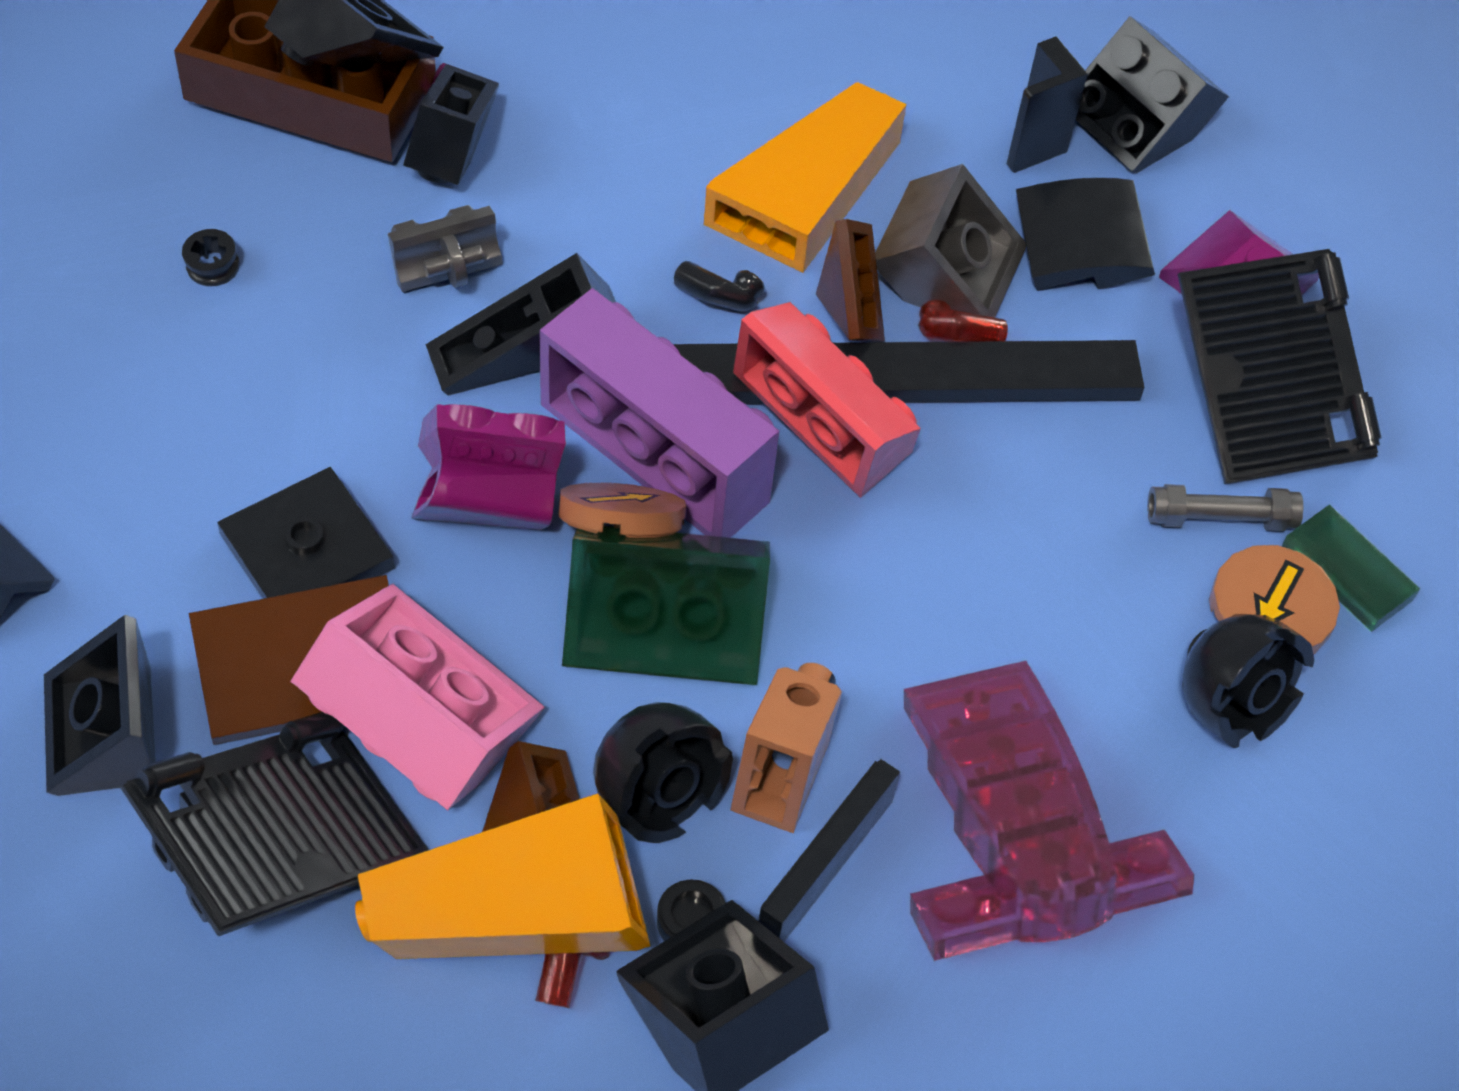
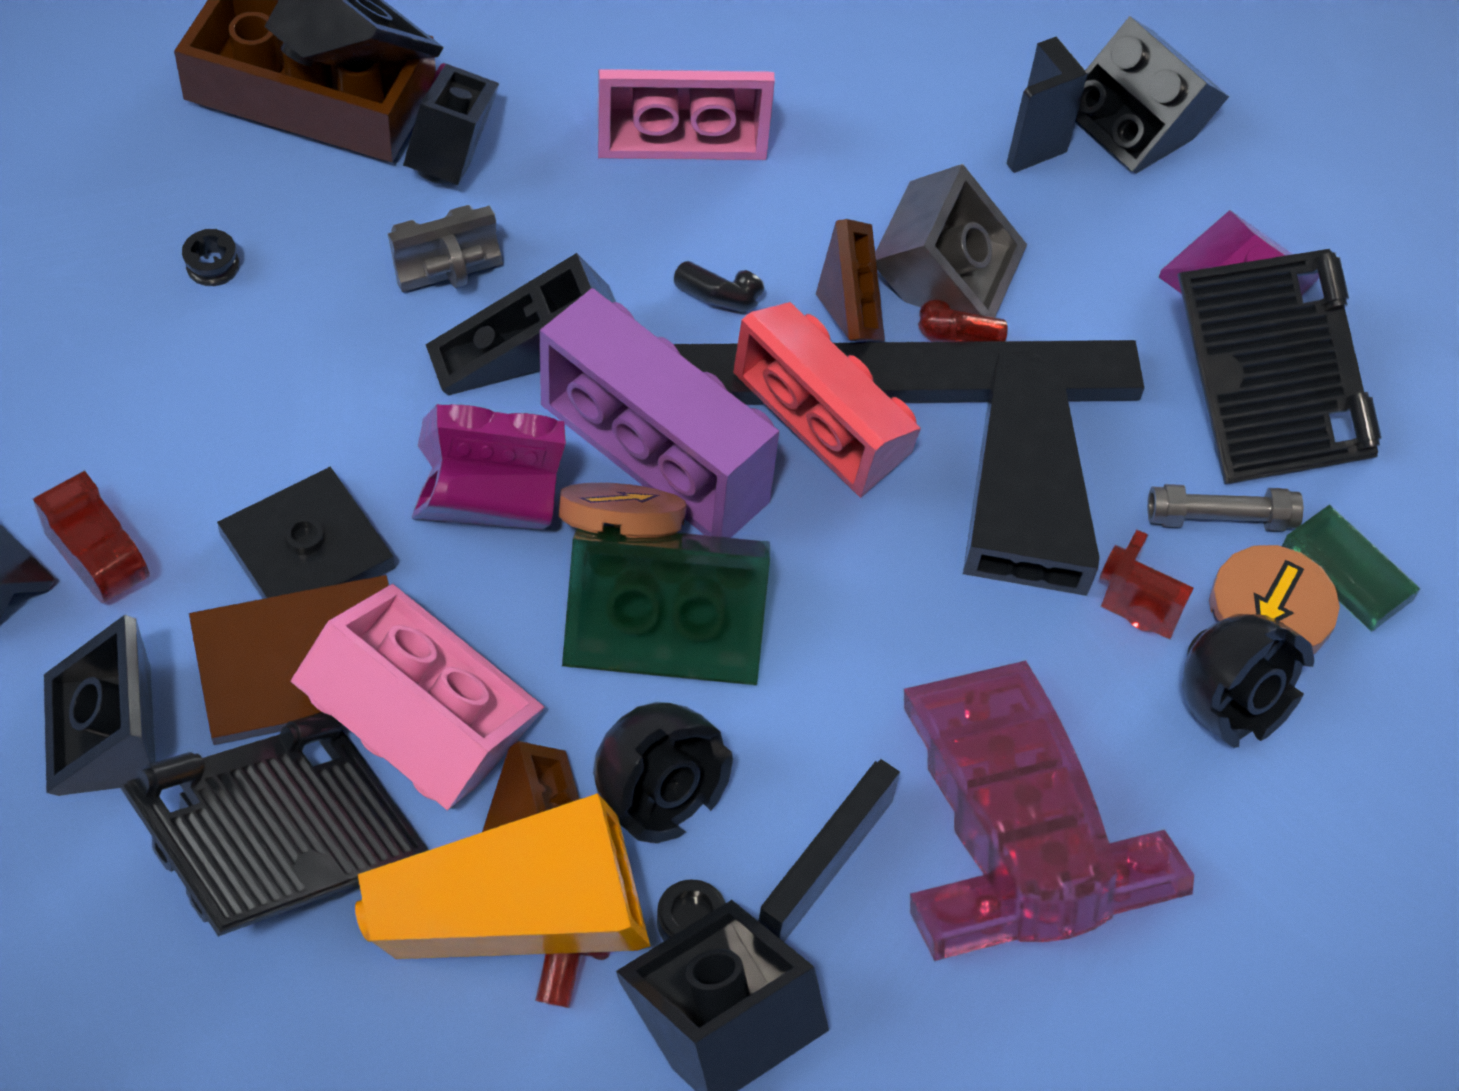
light orange slope [704,82,907,273] -> none
nougat torso [730,663,842,833] -> none
black slope [1016,178,1155,291] -> none
none -> clear red leg [33,470,150,603]
none -> bright pink slope [598,69,775,160]
none -> black slope [963,351,1100,596]
none -> clear red bracket [1099,529,1194,639]

